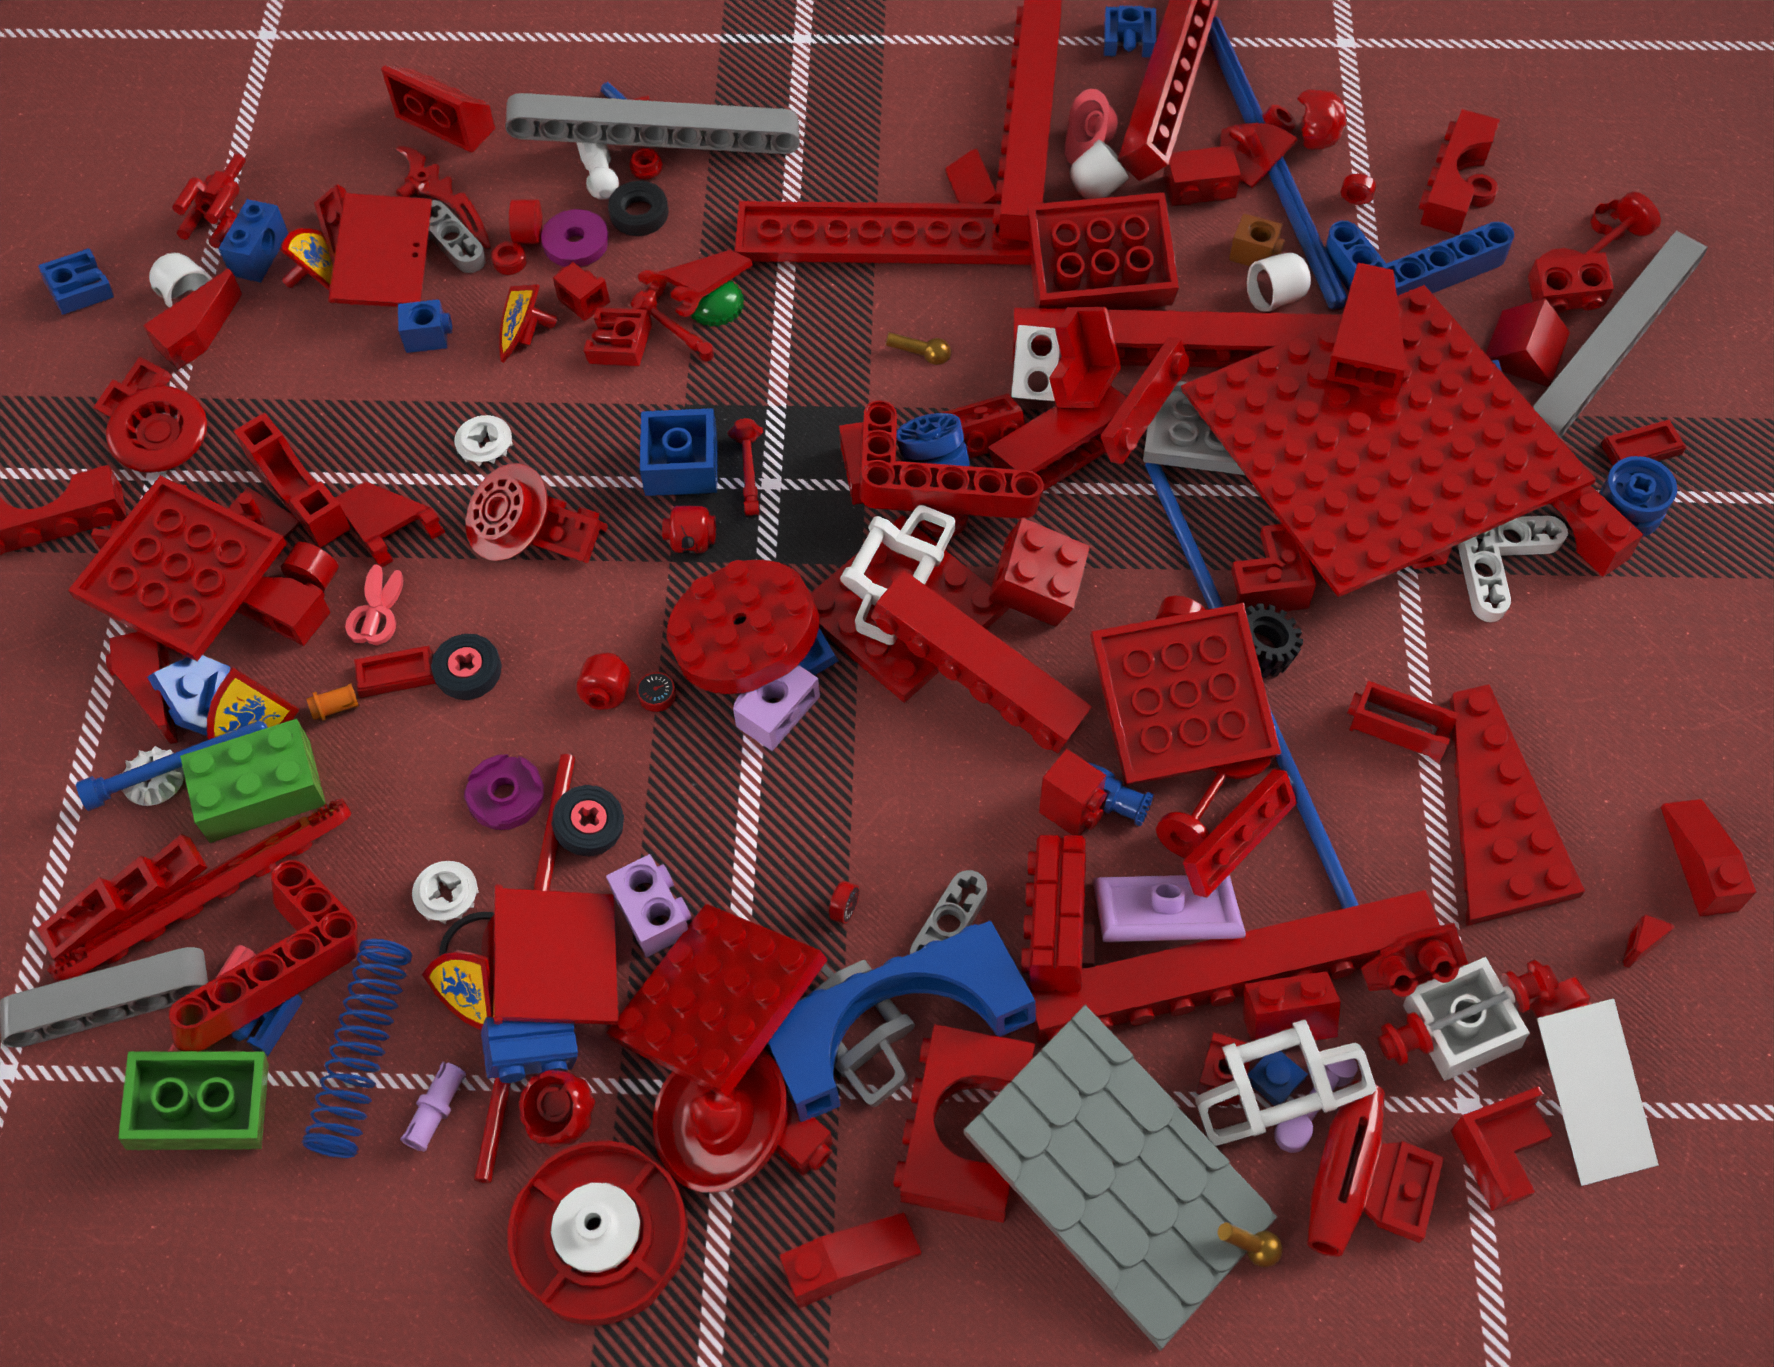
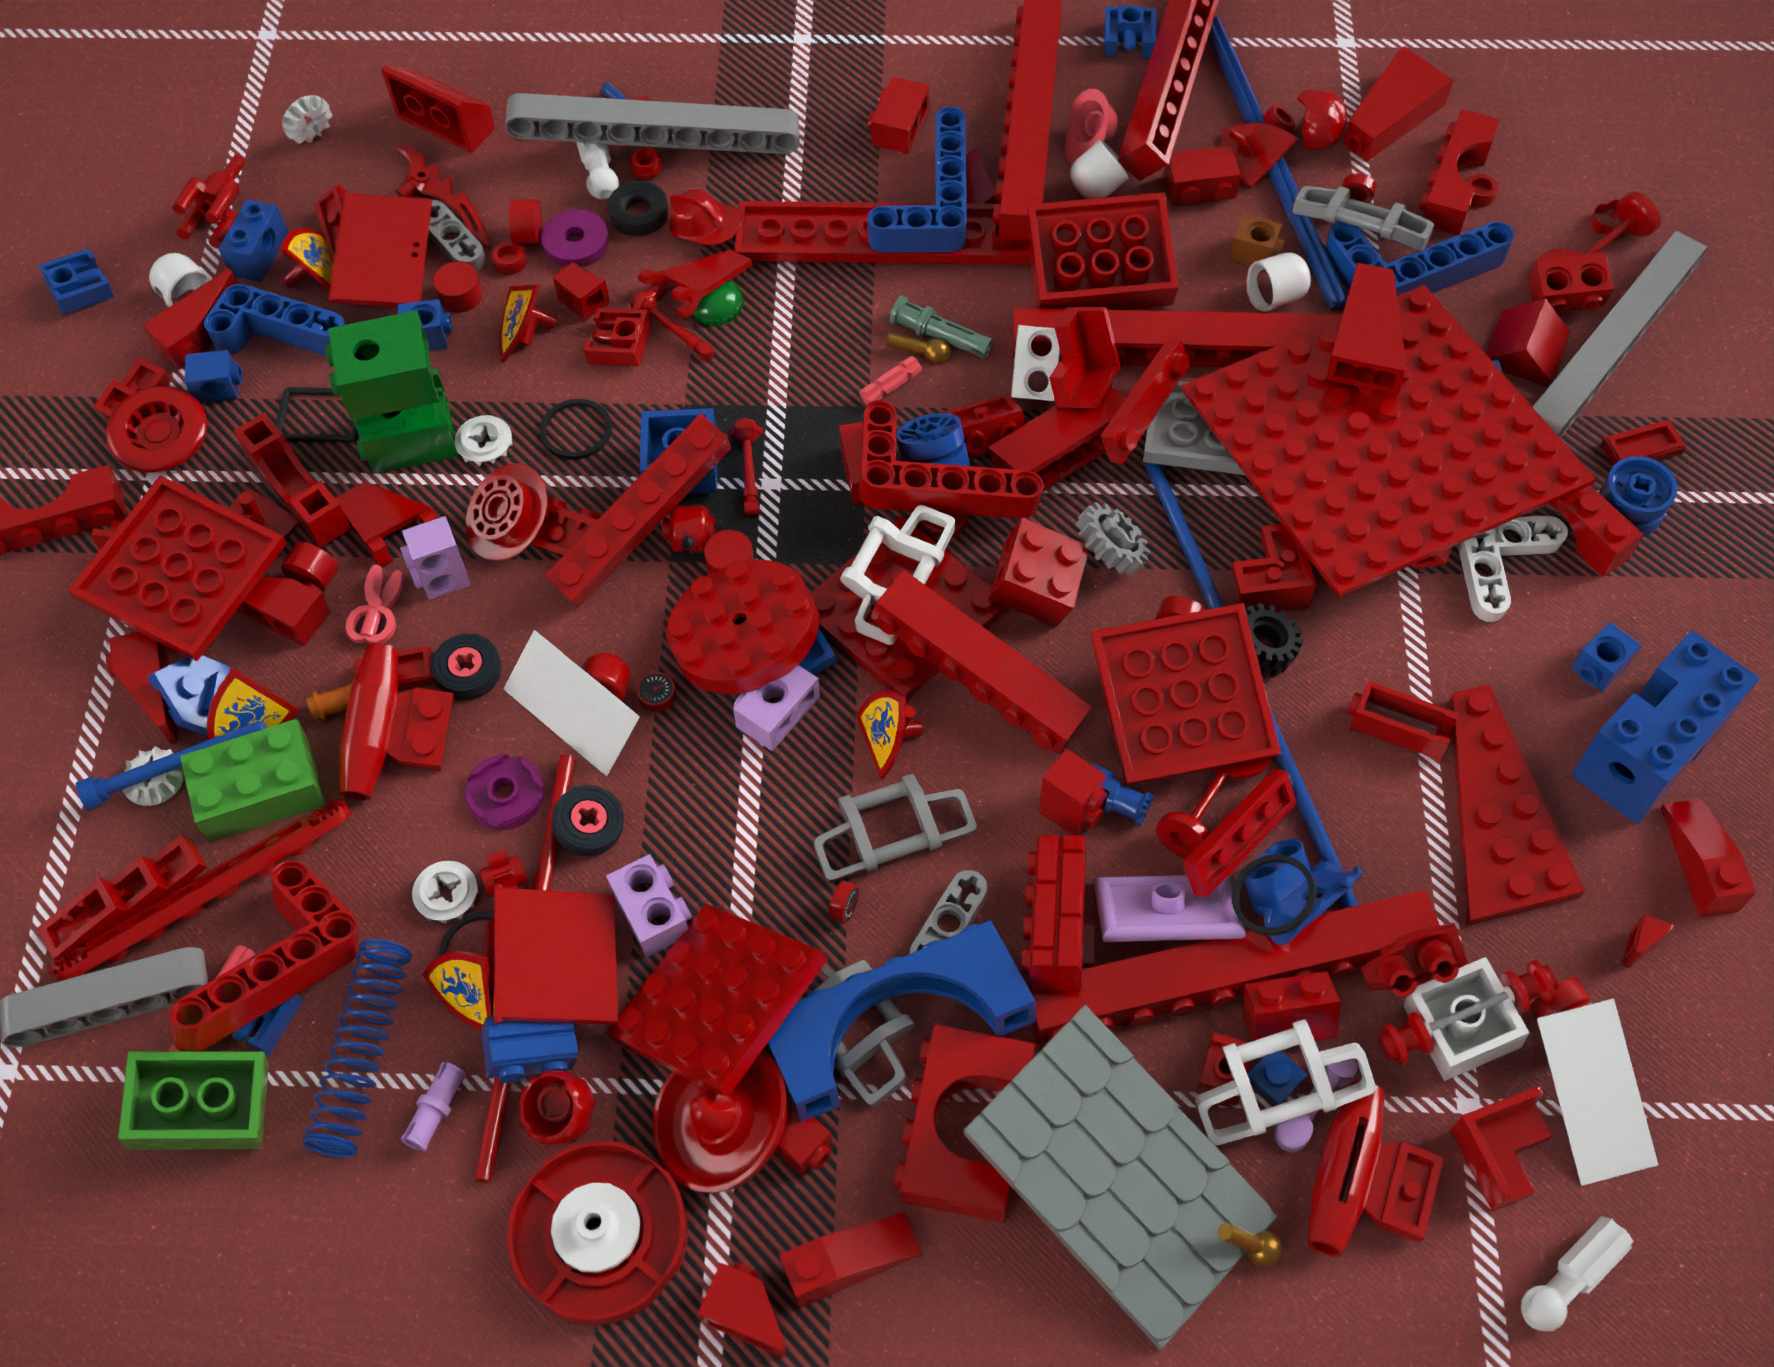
none -> blue brick [185,350,243,403]
none -> blue beam [204,284,346,356]
none -> black piece [276,387,358,442]
none -> white gear [282,95,333,144]
none -> green piece [325,310,458,474]
none -> red plate [339,643,454,800]
none -> lavender brick [400,516,471,600]
none -> red piece [433,262,483,313]
none -> red gear [480,849,529,897]
none -> white sticker [504,630,640,776]
none -> black piece [540,399,612,459]
none -> red brick [544,413,731,608]
none -> red piece [670,189,742,246]
none -> red slope [697,1262,787,1359]
none -> red piece [704,530,754,574]
none -> light grey bar [814,773,977,883]
none -> shield [856,690,923,779]
none -> coral axle [859,356,922,405]
none -> blue beam [867,106,967,253]
none -> red brick [868,76,929,154]
none -> sand green pin [889,295,994,360]
none -> light grey gear [1076,502,1150,575]
none -> black piece [1231,854,1316,936]
none -> blue piece [1244,839,1364,946]
none -> light grey bar [1292,186,1434,251]
none -> red slope [1343,46,1453,162]
none -> white piece [1521,1216,1634,1332]
none -> blue brick [1571,622,1642,692]
none -> blue piece [1571,630,1760,825]

